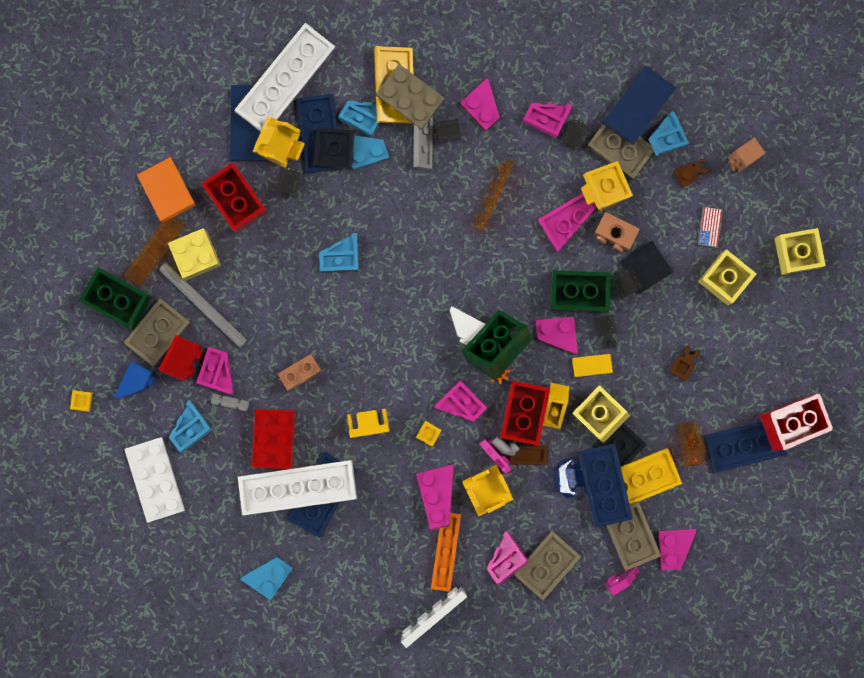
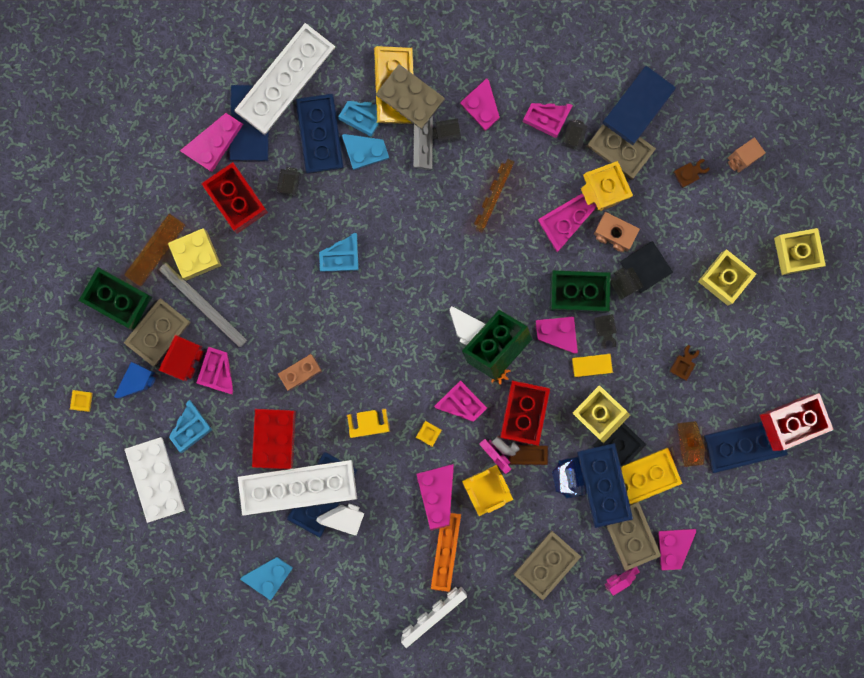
orange tile [137,157,196,223] -> none
light grey axle [211,394,249,411] -> none
yellow panel [253,116,304,168] -> none
black tile [314,128,355,169] -> none
dark pink wing [487,531,529,585] -> none
yellow slope [543,383,570,429] -> none
dark azure wing [648,111,689,156] -> none
tile [698,207,723,248] -> none
none -> dark pink wing [180,113,243,172]
none -> white slope [316,504,364,535]

